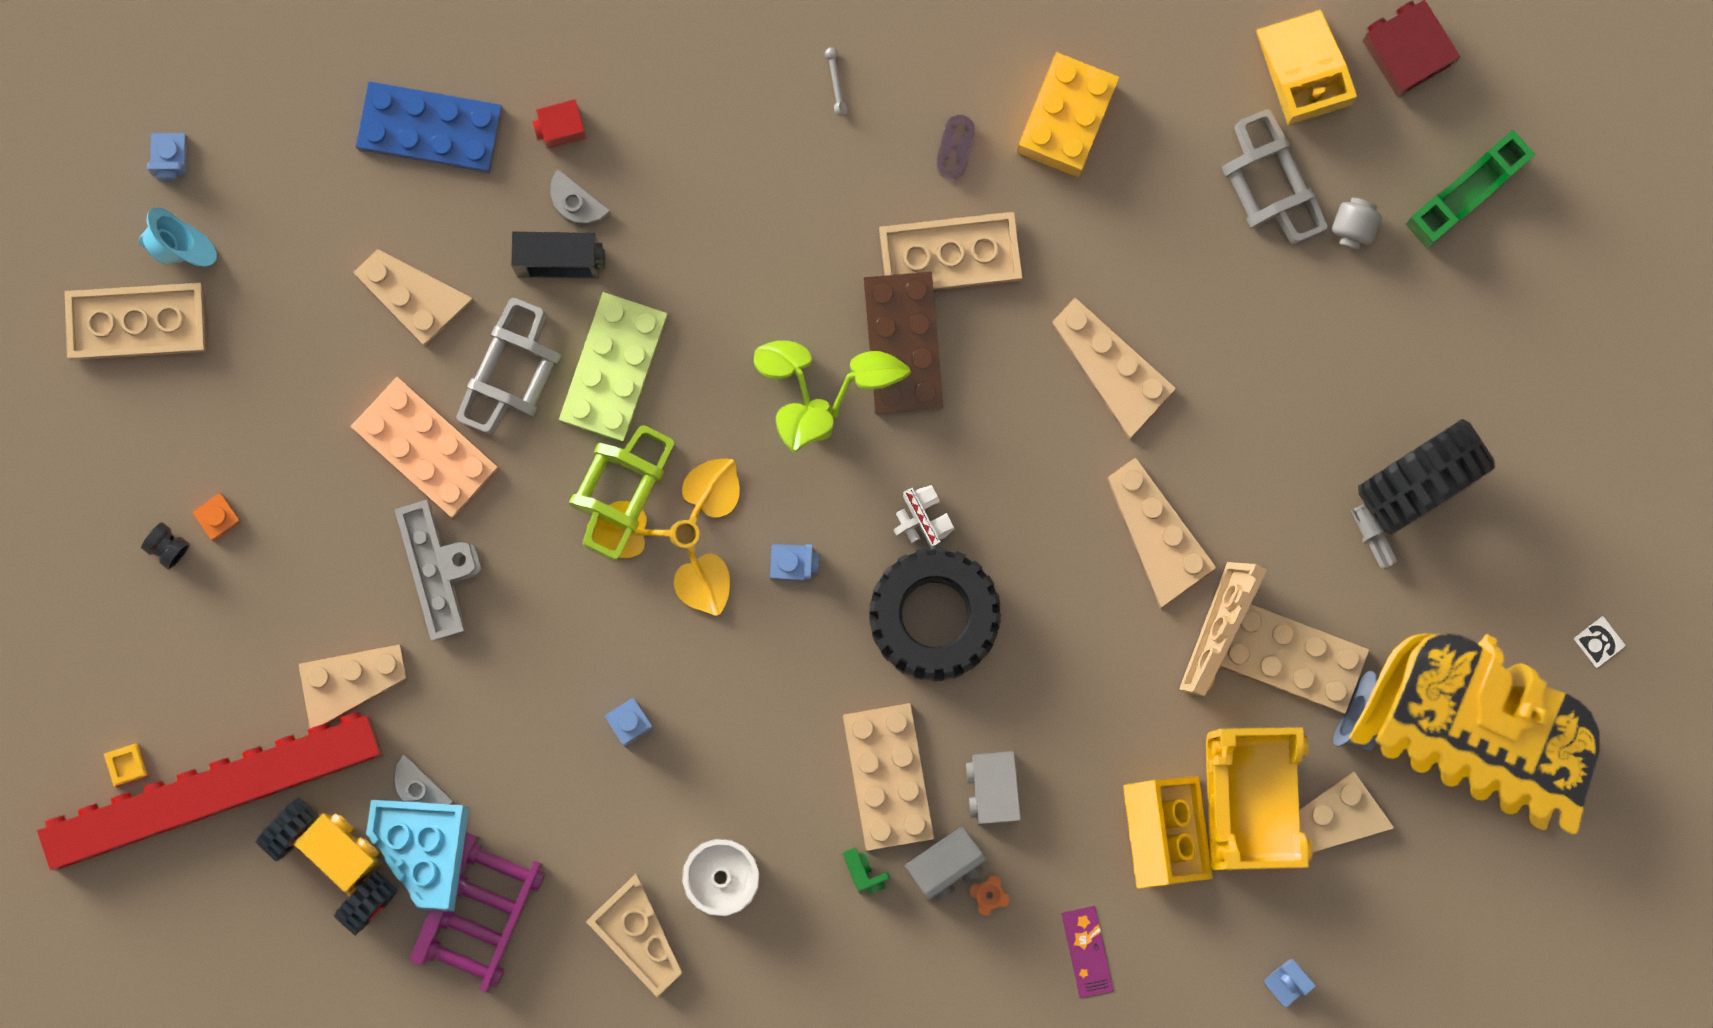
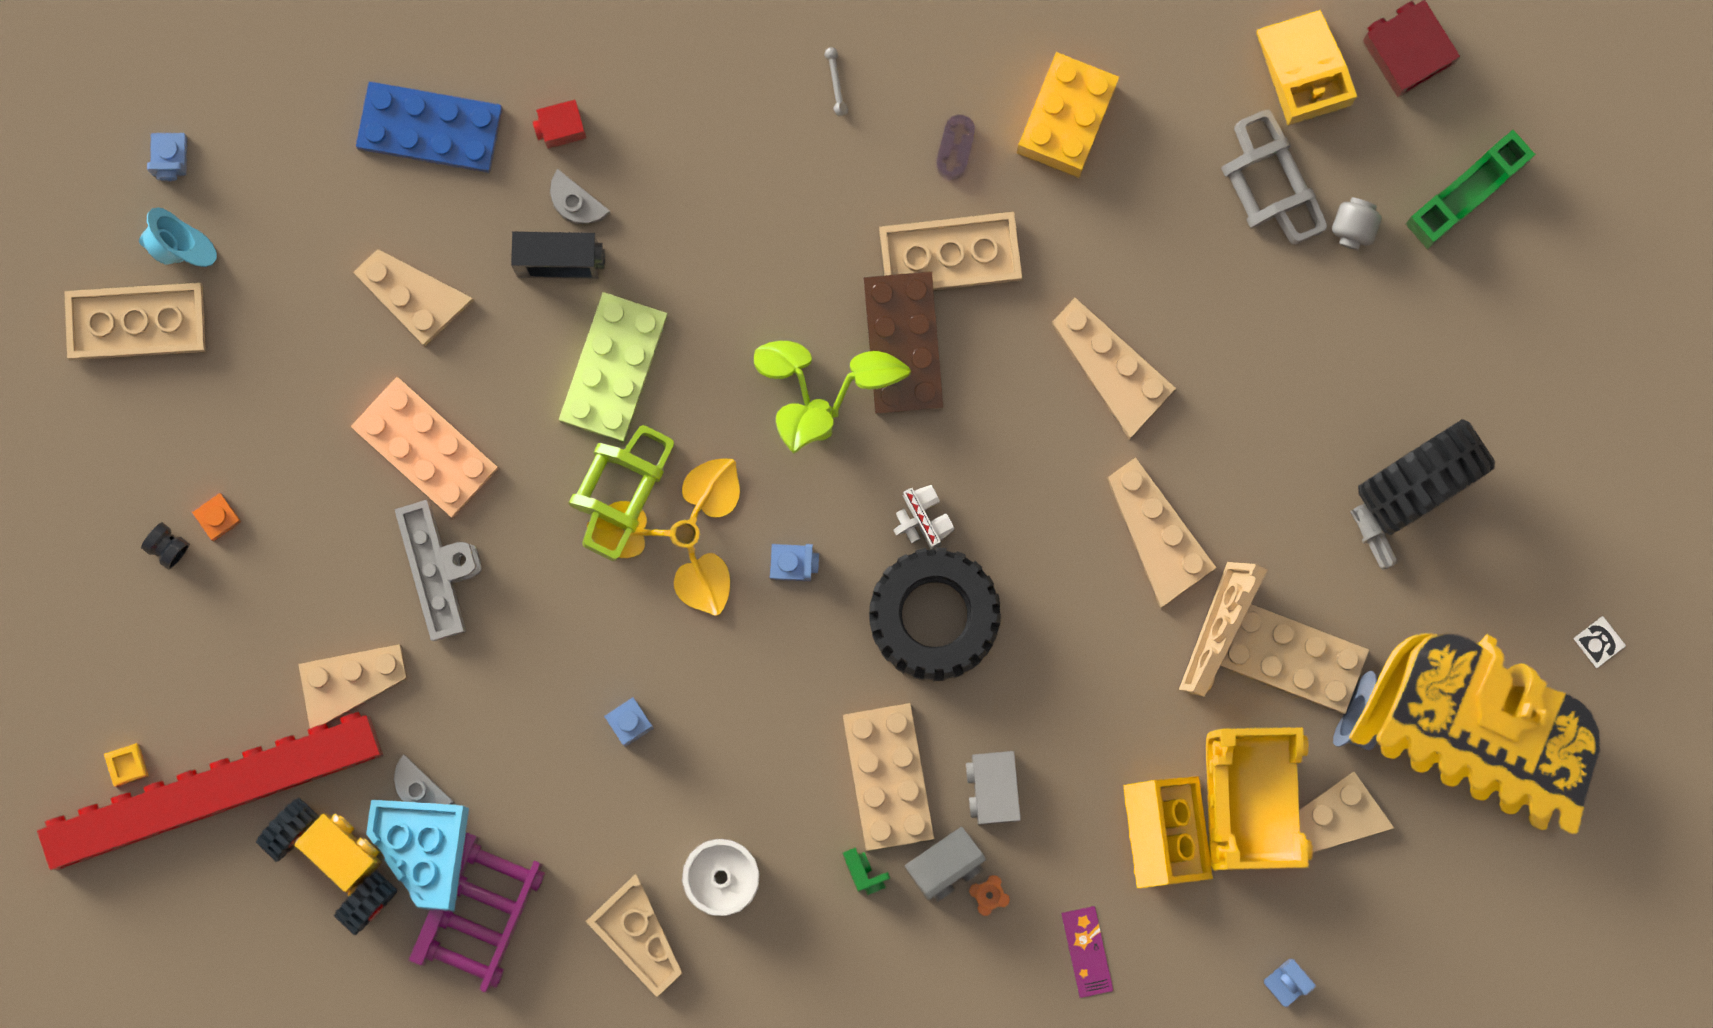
light grey bar [456,298,562,435] -> none

